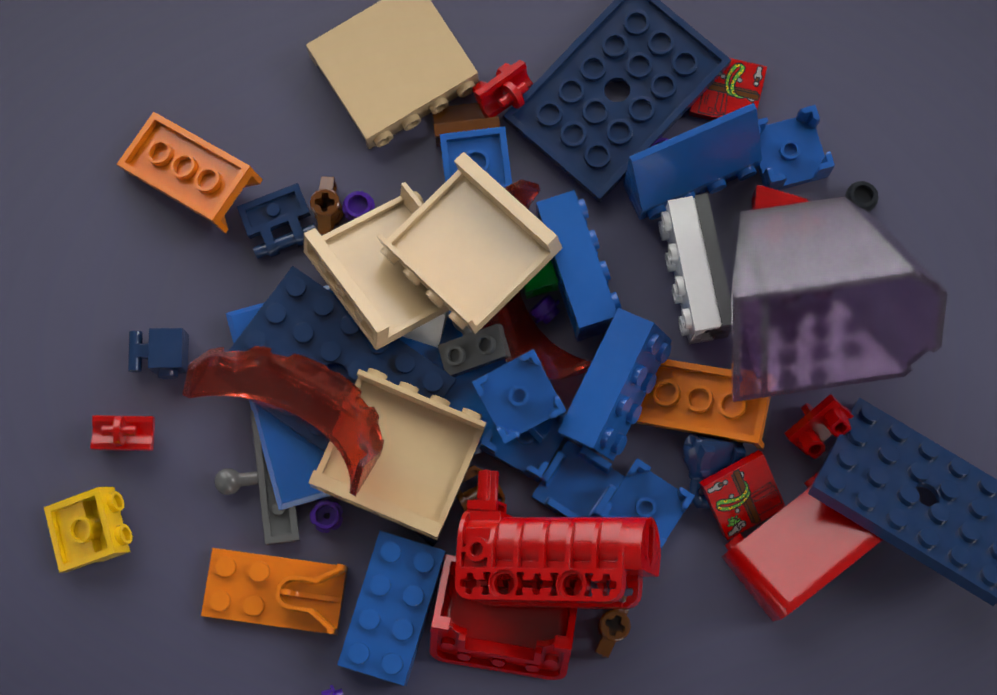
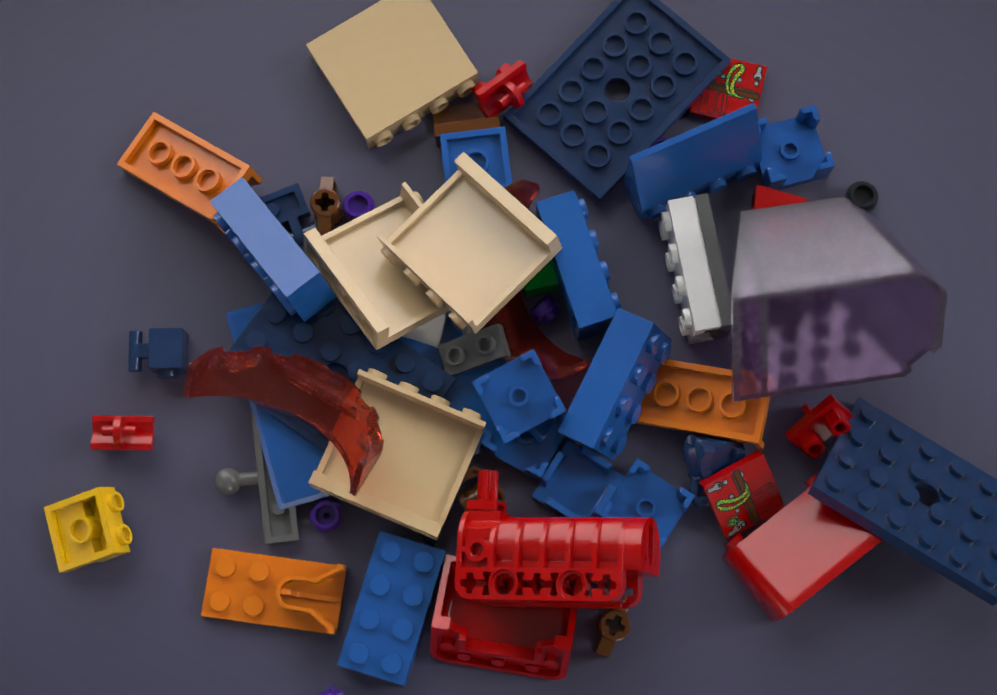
none -> brick [210,177,336,322]

